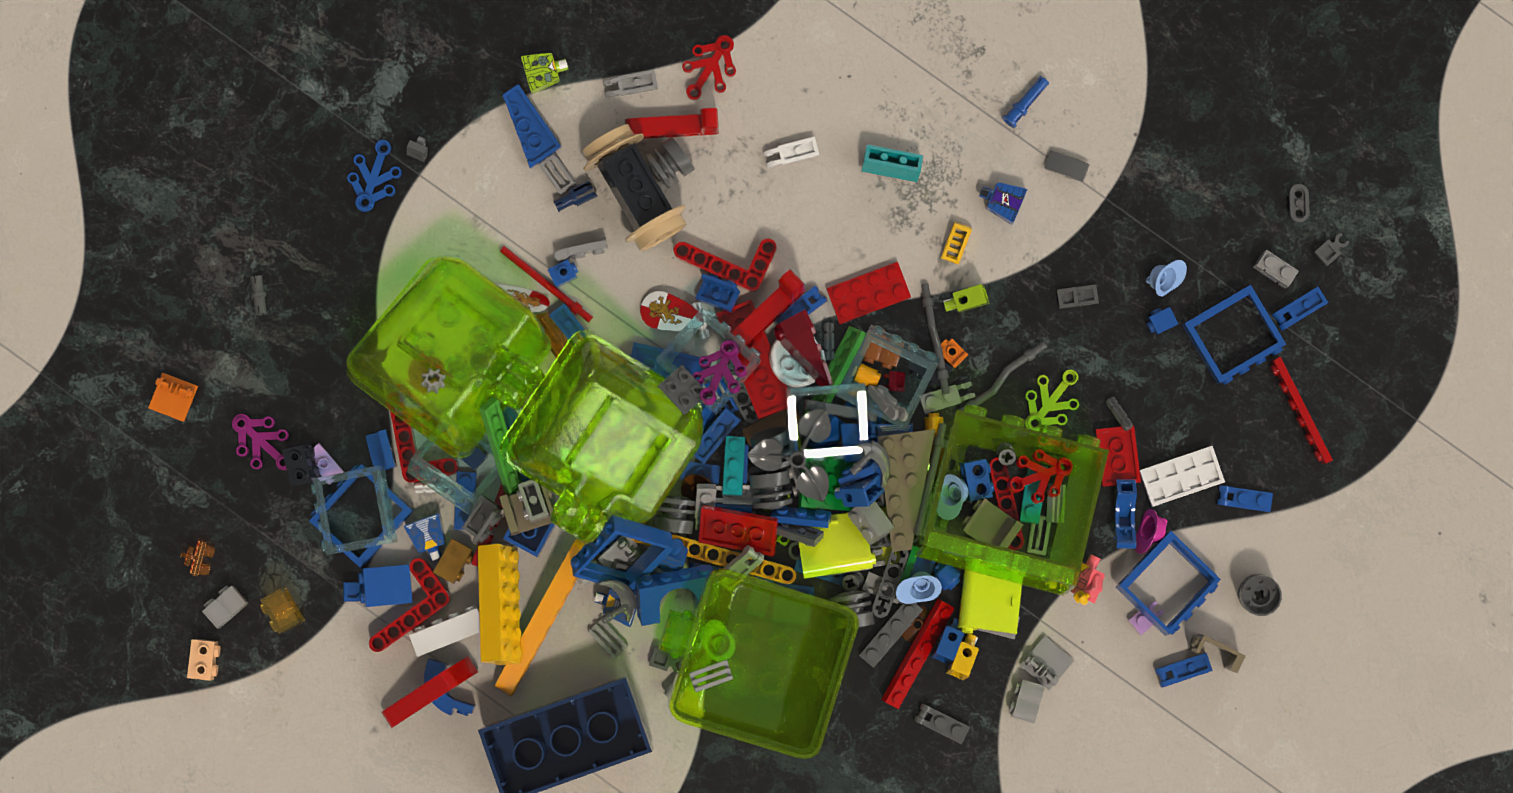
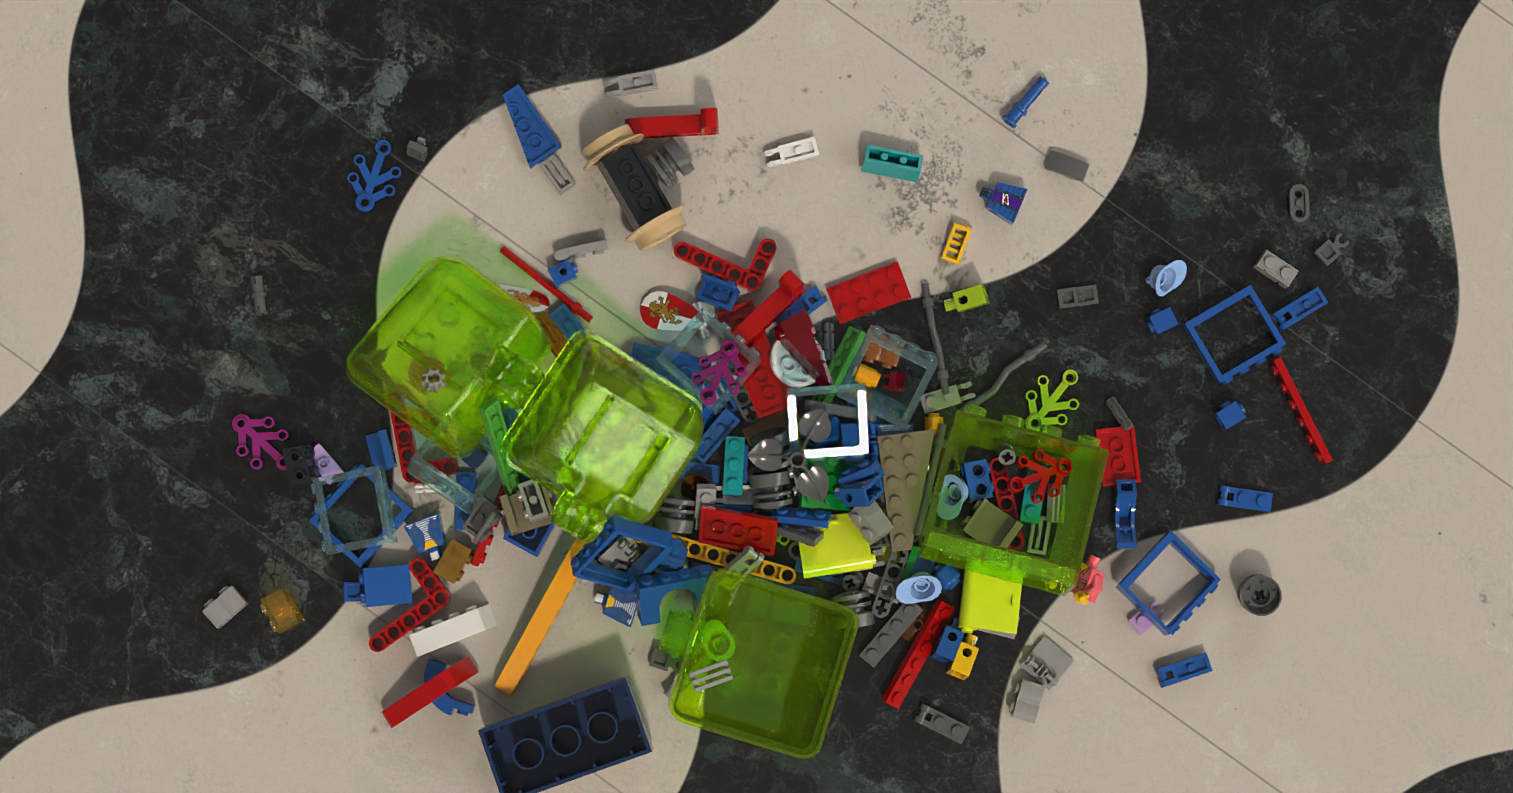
orange hinge [148,373,198,422] -> none
clear orange hips [181,540,215,577] -> none
light nougat brick [187,639,221,680] -> none
yellow brick [478,544,522,665] -> none
lime torso [521,53,569,94] -> none
dark blue arm [553,180,597,212] -> none
light grey tile [588,619,628,659] -> none
dark grey piece [598,580,637,624] -> none
dark grey hinge [657,365,704,415] -> none
red plant [682,35,736,101] -> none
dark grey piece [849,440,890,488] -> none
light grey hinge [866,385,909,421] -> none
orange brick [941,339,968,369] -> none
dark pink piece [1135,509,1167,554] -> none
white plate [1140,446,1225,507] -> none
dark tan panel [1189,634,1246,673] -> none
none -> blue brick [1213,400,1246,430]

